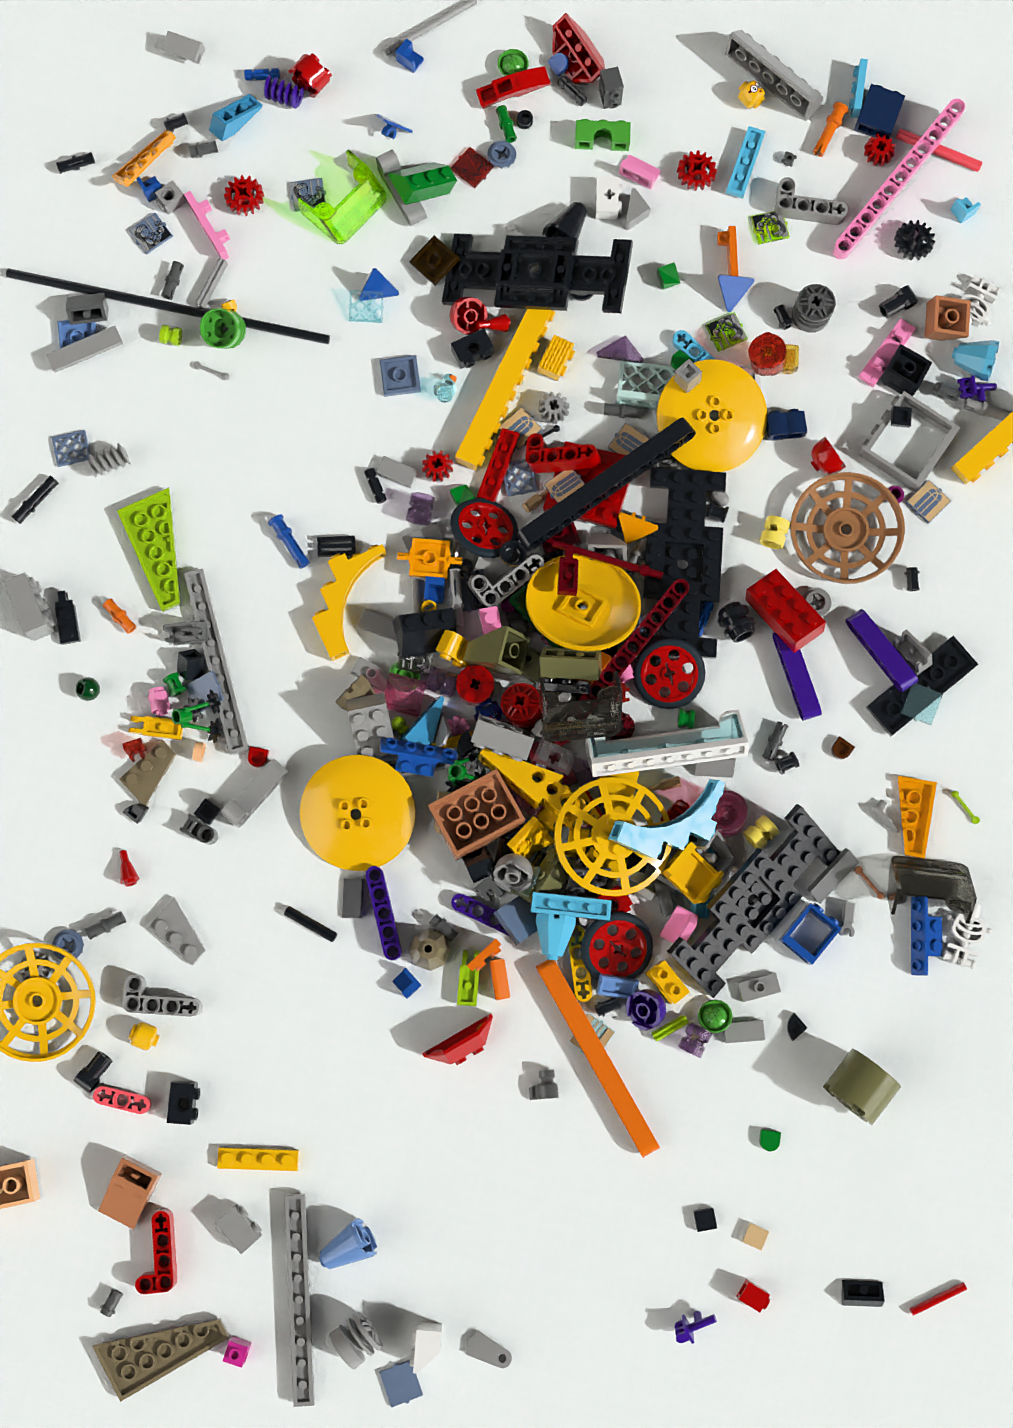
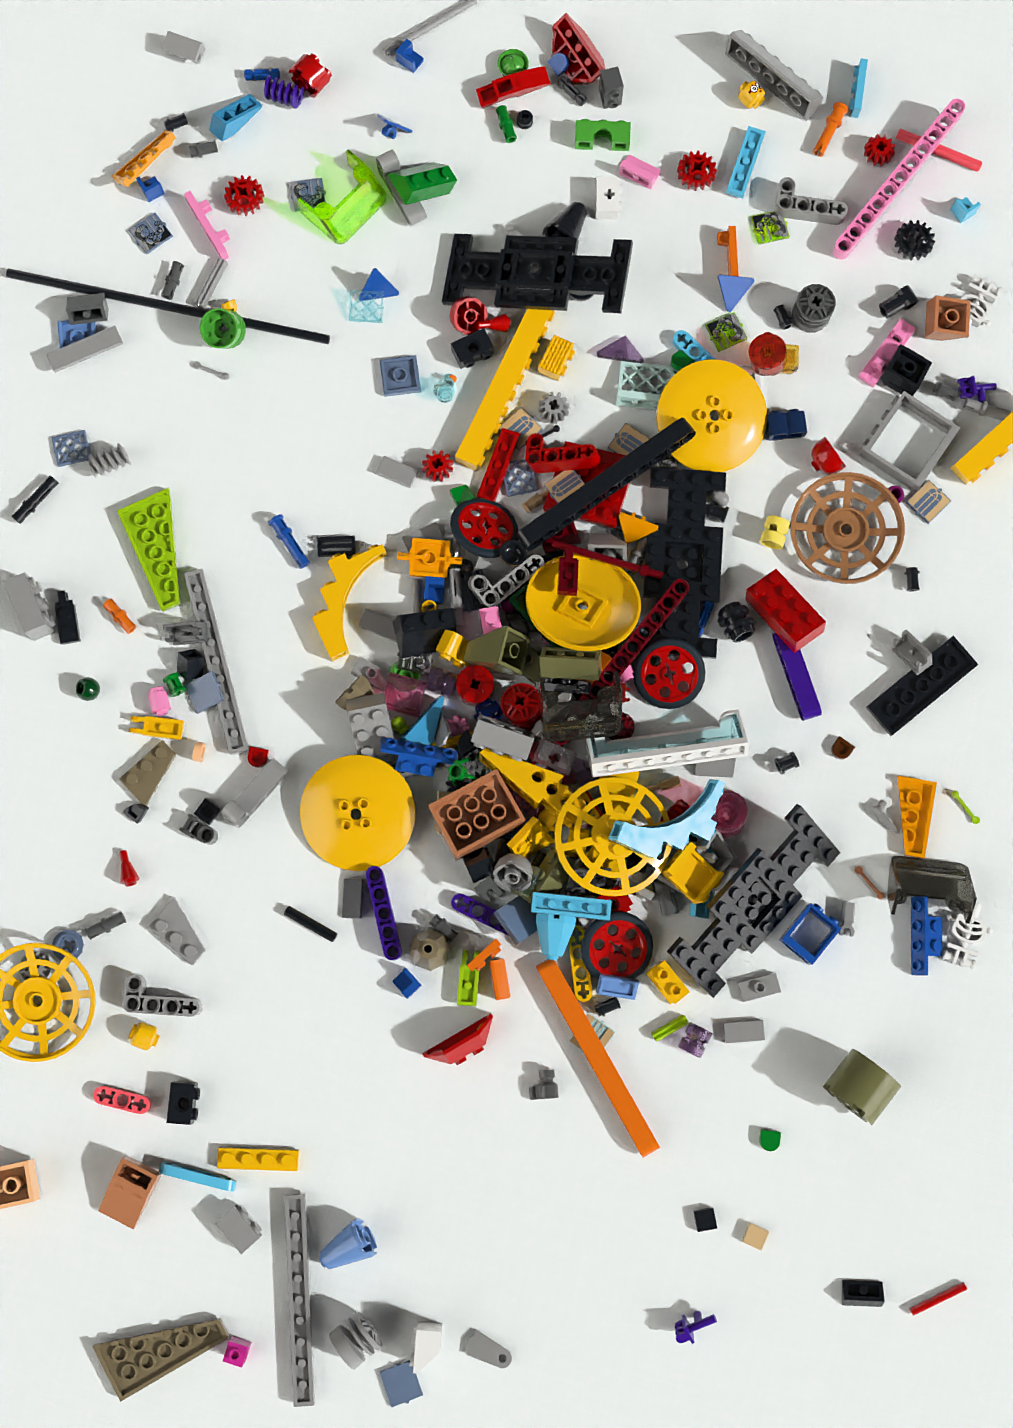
black pin [56,152,95,174] -> none
black piece [73,1051,113,1093] -> none
dark grey pin [100,1288,123,1317] -> none
clear red tile [122,738,147,762] -> none
red beam [135,1208,177,1294] -> none
light grey brick [155,180,186,214] -> none
lime wheel [159,325,183,346] -> none
plant [172,690,223,743] -> none
black axle [364,468,387,504] -> none
clear purple wheel [406,492,435,525] -> none
dark brown tile [409,235,460,286] -> none
clear red piece [451,147,494,188] -> none
sand blue gear [487,141,516,169] -> none
dark grey pin [603,403,642,419] -> none
light grey slope [625,188,651,230] -> none
dark purple cylinder [626,989,666,1030] -> none
green slope [656,262,680,290] -> none
bright pink panel [660,905,698,943] -> none
light grey panel [674,359,702,393] -> none
green wheel [677,708,695,729] -> none
bright green hat [698,999,733,1033] -> none
red brick [736,1278,770,1313] -> none
light yellow wheel [742,815,780,849] -> none
dark grey pin [762,721,789,761] -> none
dark grey piece [781,151,797,167] -> none
black tile [787,1013,807,1041] -> none
light grey gear [802,588,831,617] -> none
dark grey tile [806,848,859,904] -> none
dark purple beam [845,609,918,692] -> none
dark blue brick [854,84,905,140] -> none
black tile [891,406,912,428] -> none
clear light blue piece [901,683,943,725] -> none
medium azure cone [952,340,1000,382] -> none
none -> medium azure beam [159,1162,237,1192]

